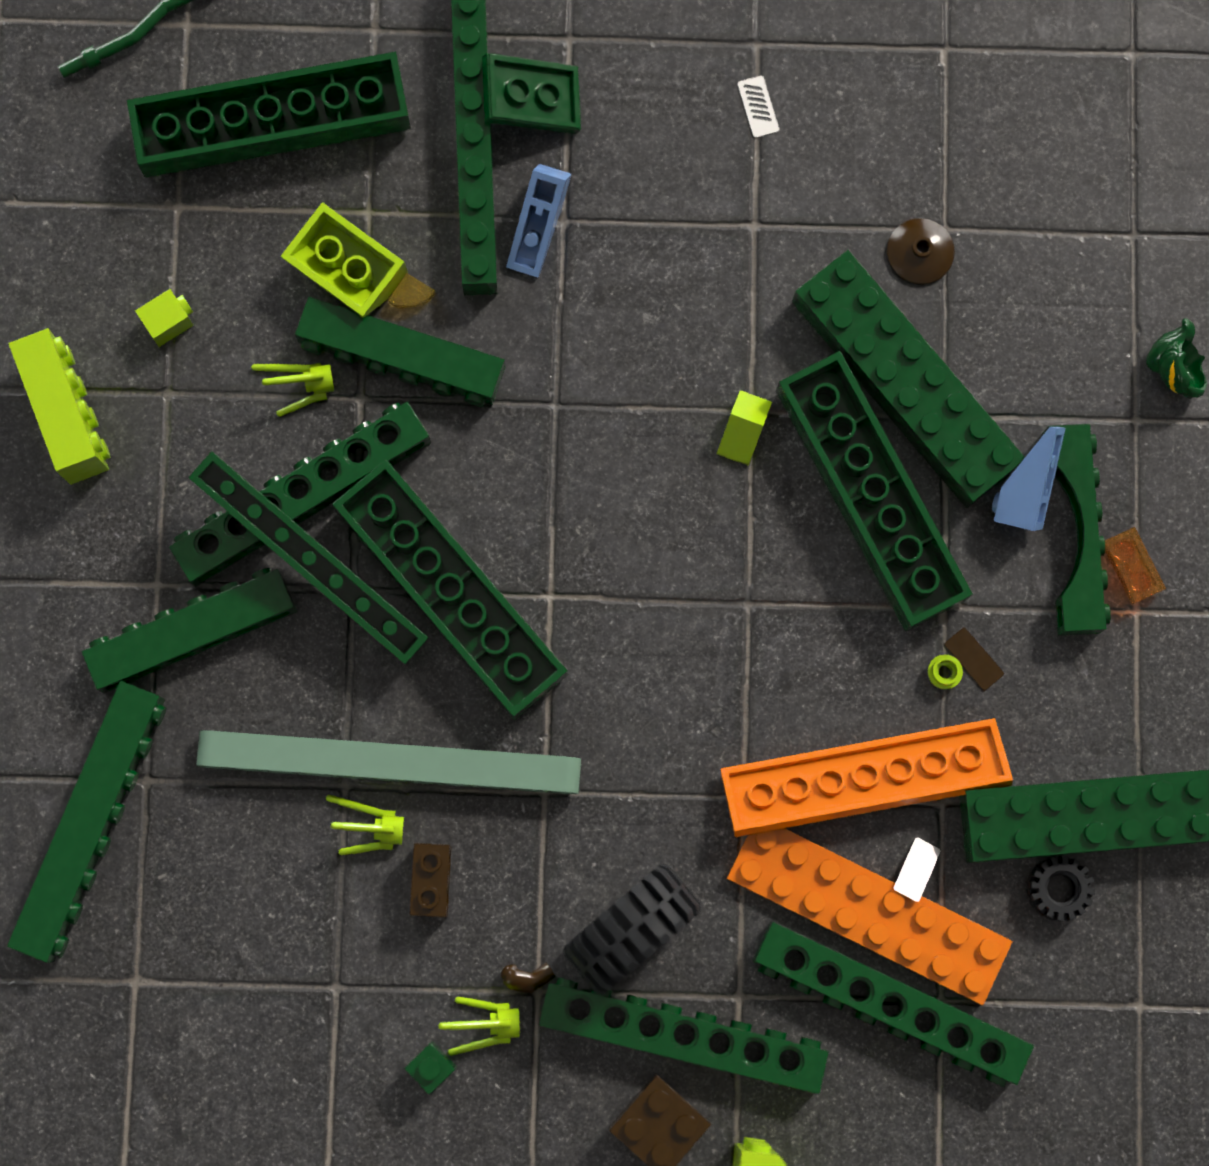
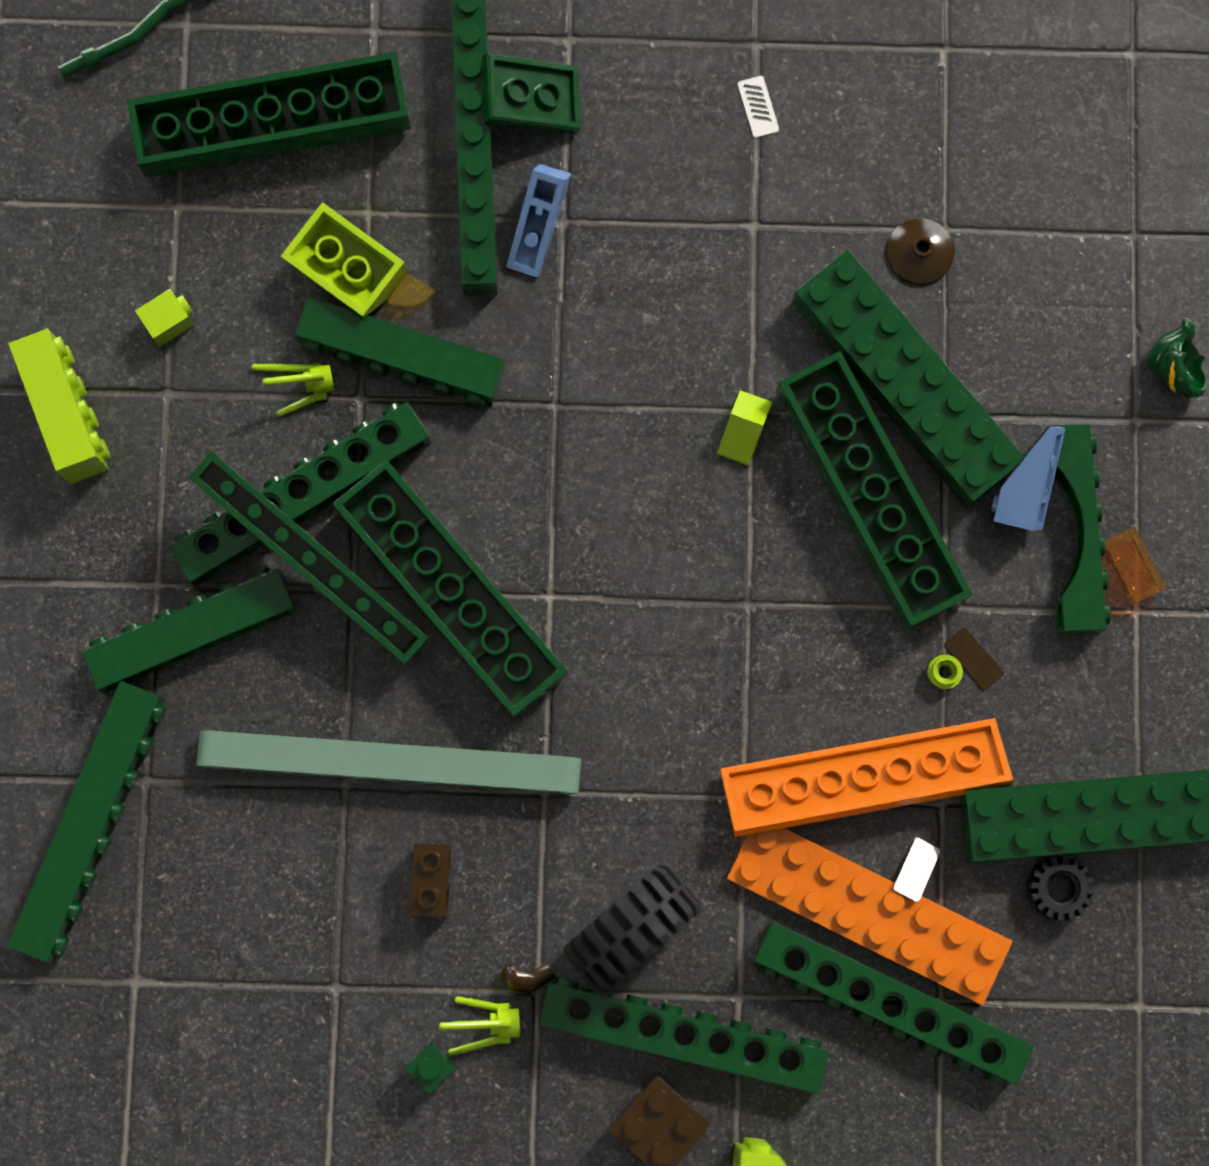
lime plant [326,795,404,855] -> none

